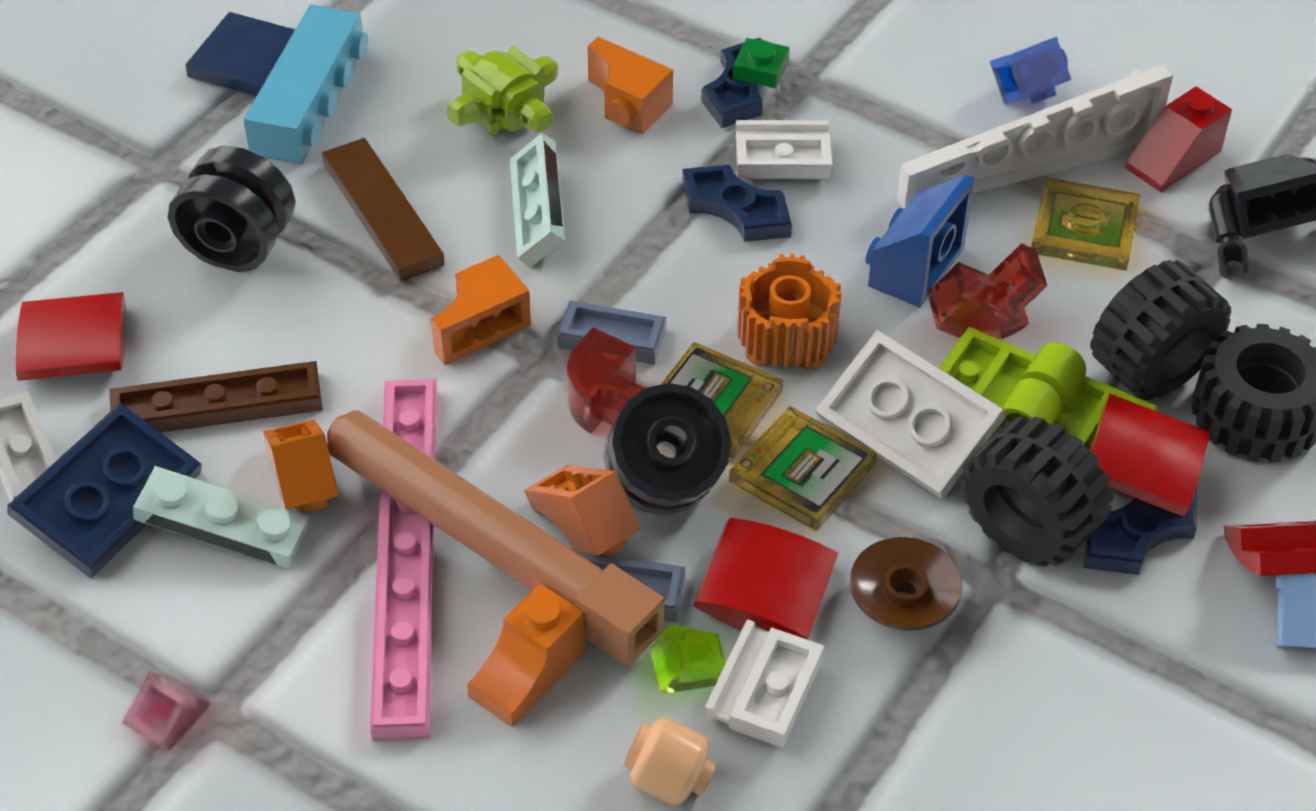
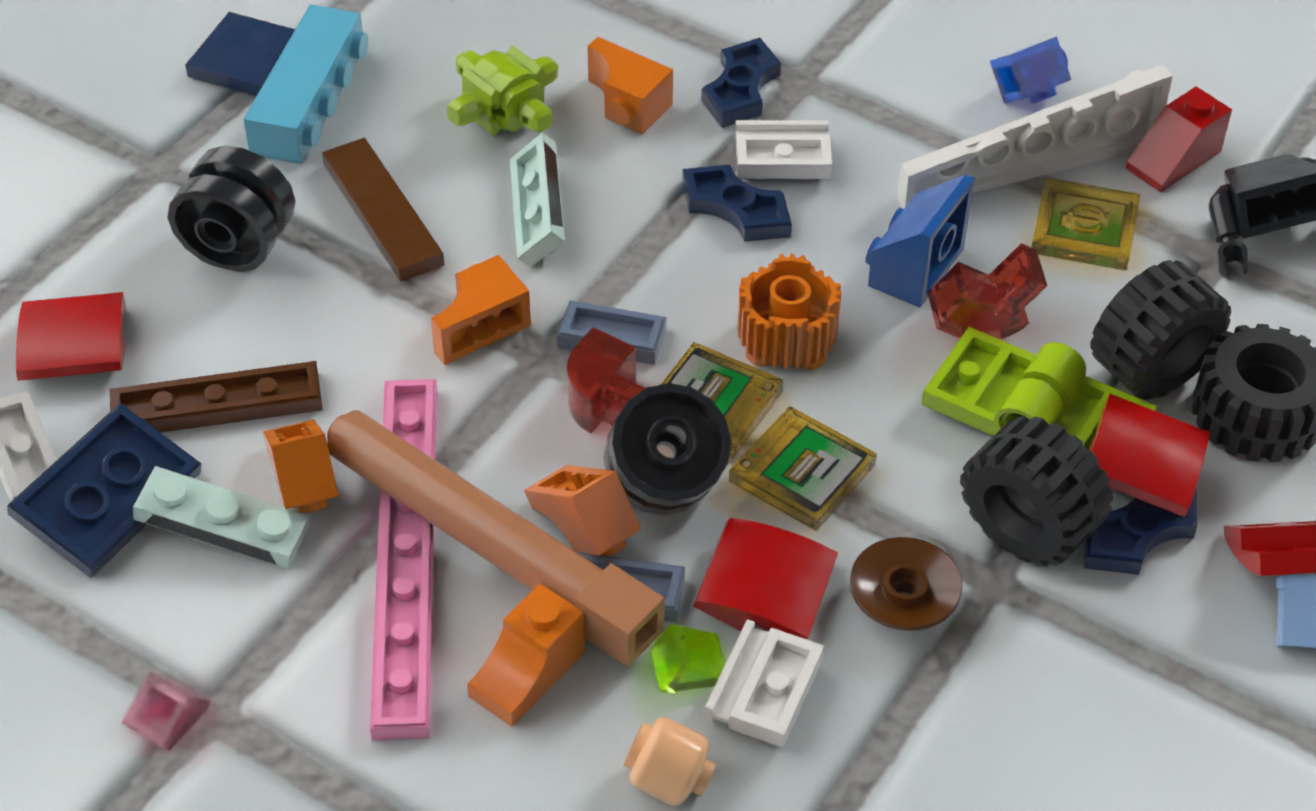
green plate [733,38,790,89] -> none
white plate [814,330,1006,500] -> none

